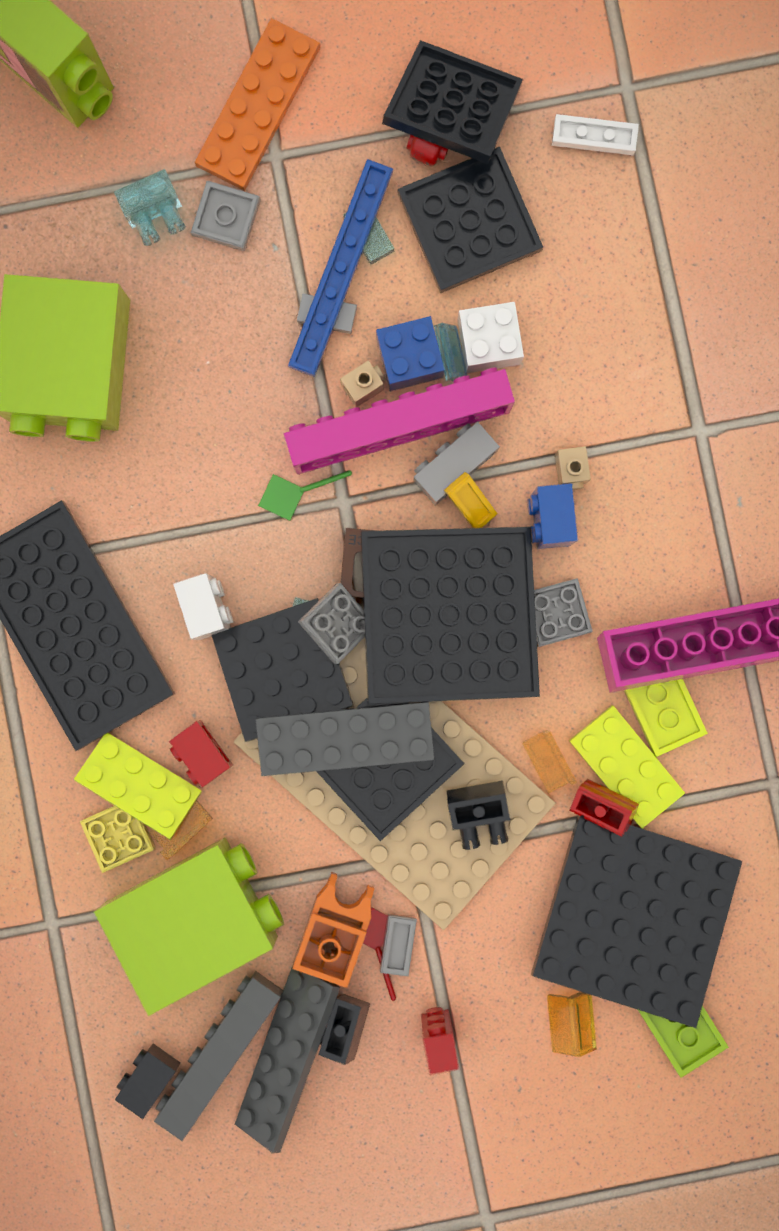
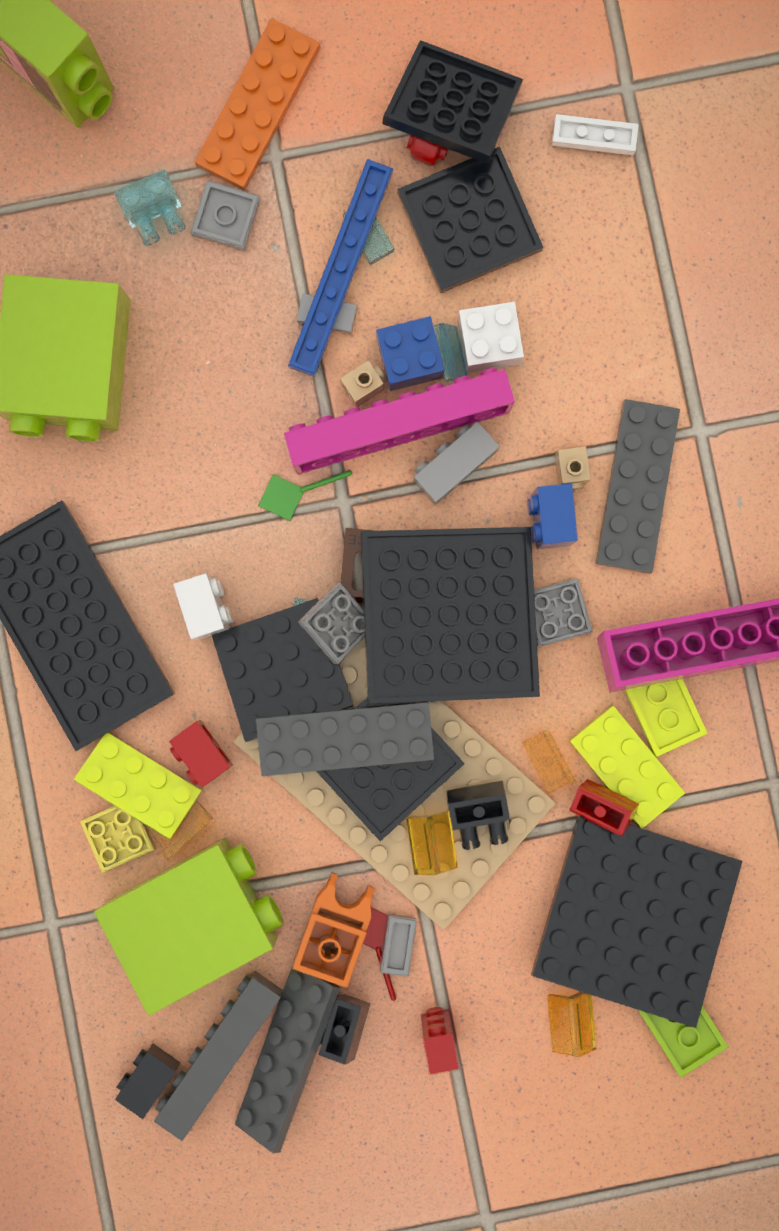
yellow tile [444,472,498,528] -> none
none -> clear yellow panel [406,811,458,875]
none -> dark grey plate [595,399,680,574]

